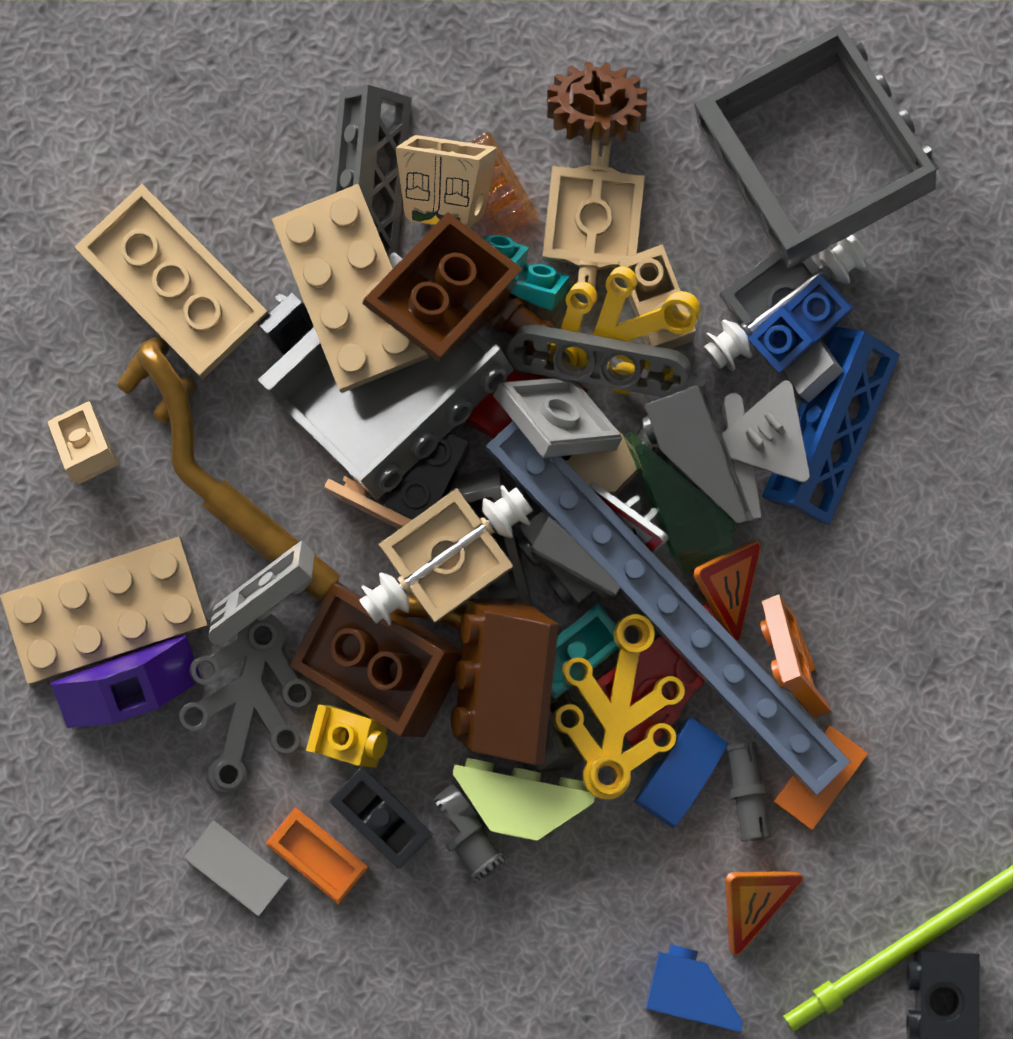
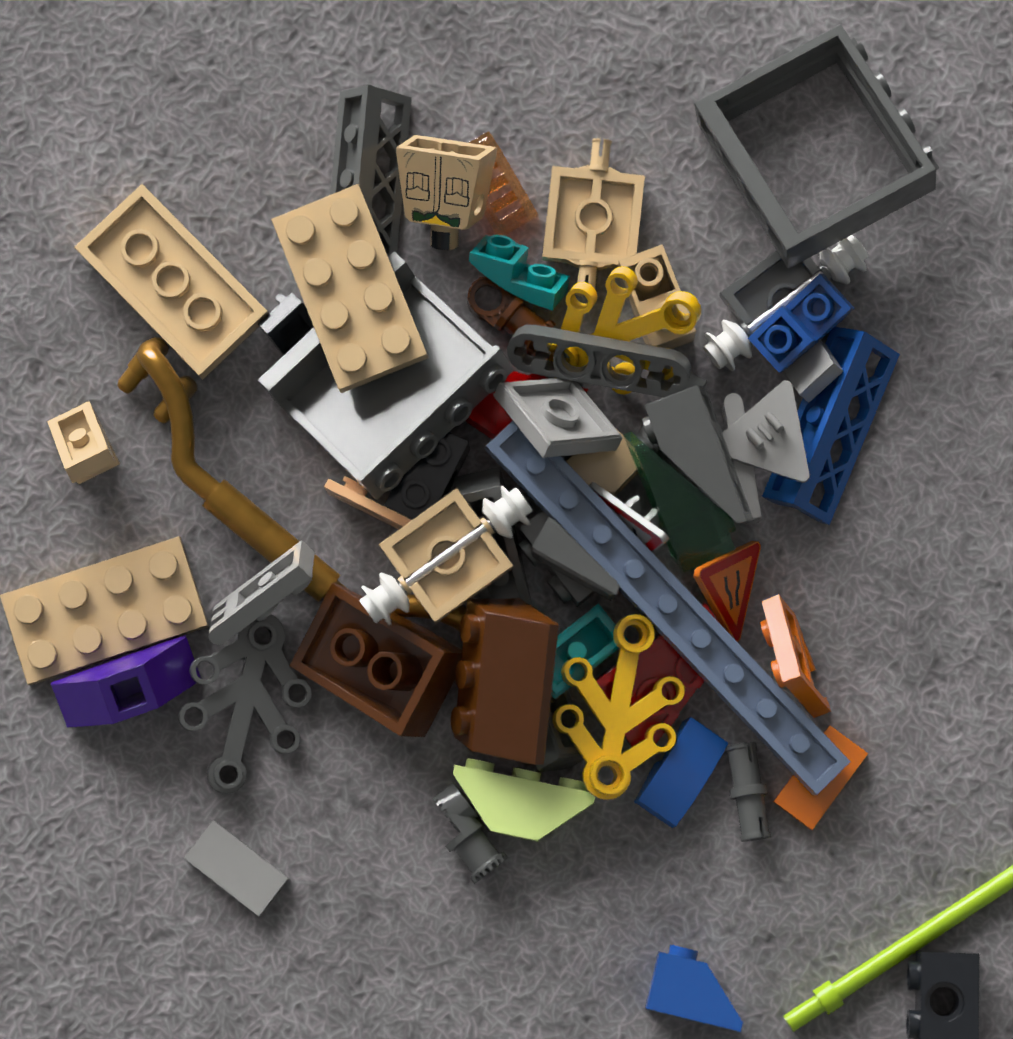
orange tile [265,807,370,904] -> none
yellow brick [306,704,388,768] -> none
black brick [328,766,433,869] -> none
reddish brown slope [362,212,522,362] -> none
reddish brown gear [547,62,647,146] -> none
piece [725,871,803,956] -> none

